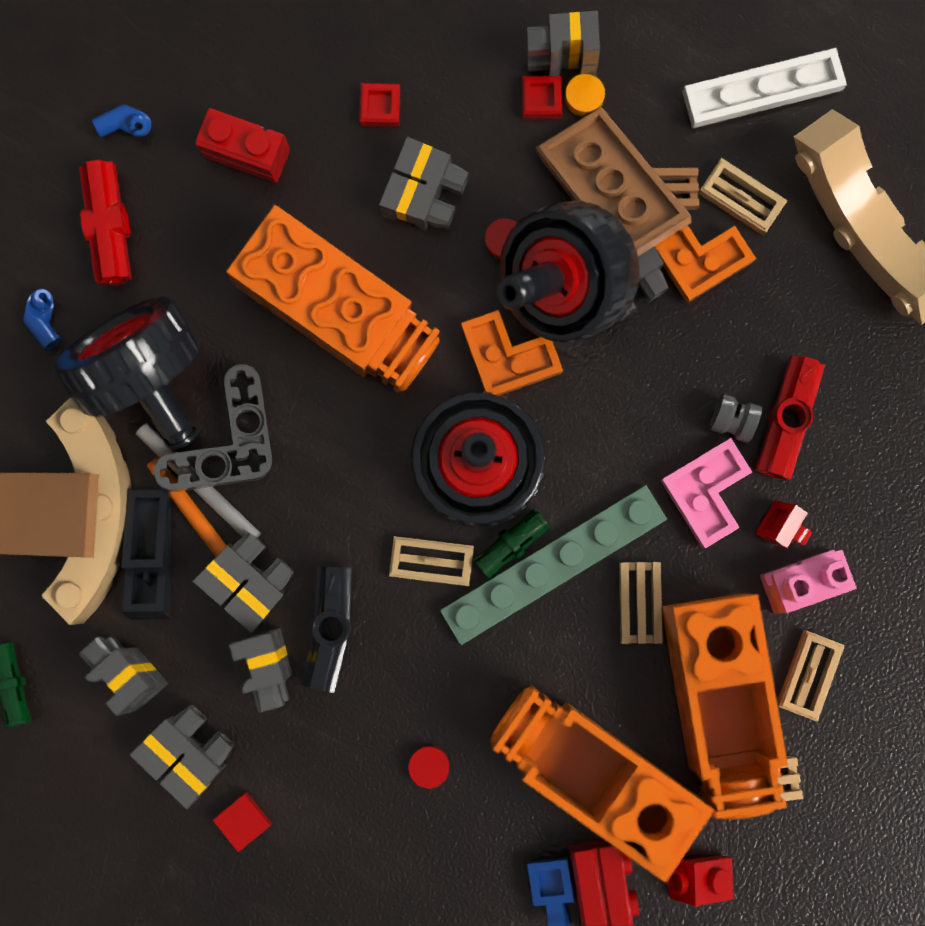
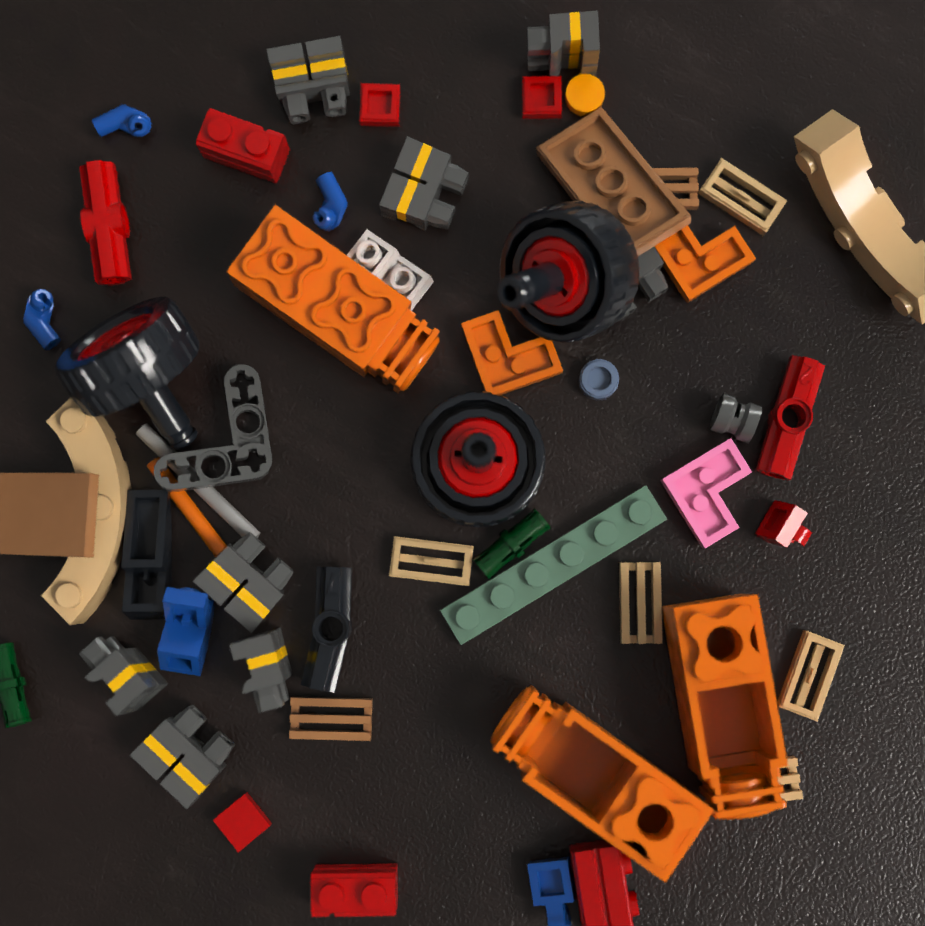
red tile [408,745,450,789] -> none
red tile [485,218,517,260] -> none
red bracket [667,855,733,906] -> none
white plate [682,48,847,128] -> none
bright pink hips [760,550,857,613] -> none
none -> blue brick [157,587,214,676]
none -> dark grey hips [266,36,350,124]
none -> medium nougat tile [289,696,373,741]
none -> red brick [311,863,398,917]
none -> blue arm [313,172,348,231]
none -> white slope [347,229,434,311]
none -> sand blue tile [578,359,619,400]

